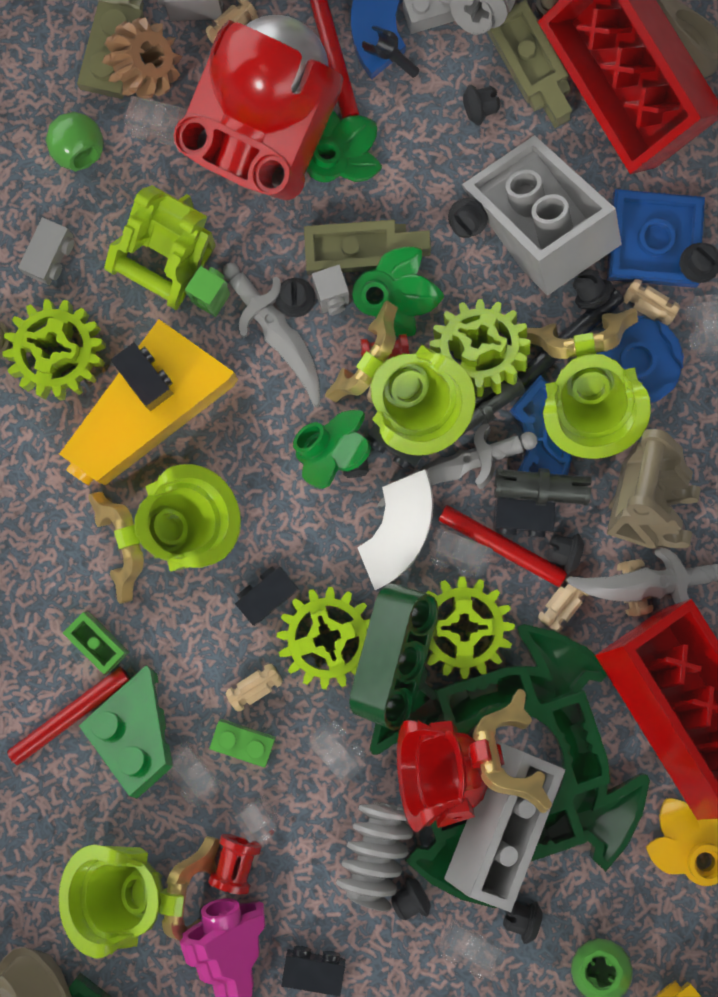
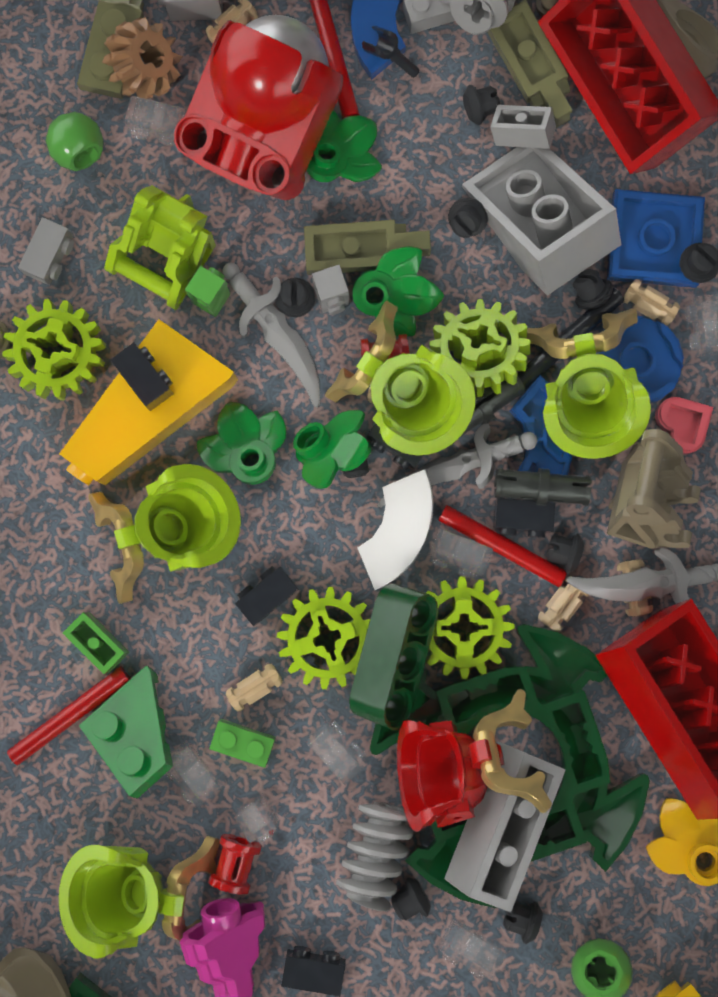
none -> green plate [197,402,286,485]
none -> light grey piece [490,105,556,149]
none -> coral tile [655,397,714,455]

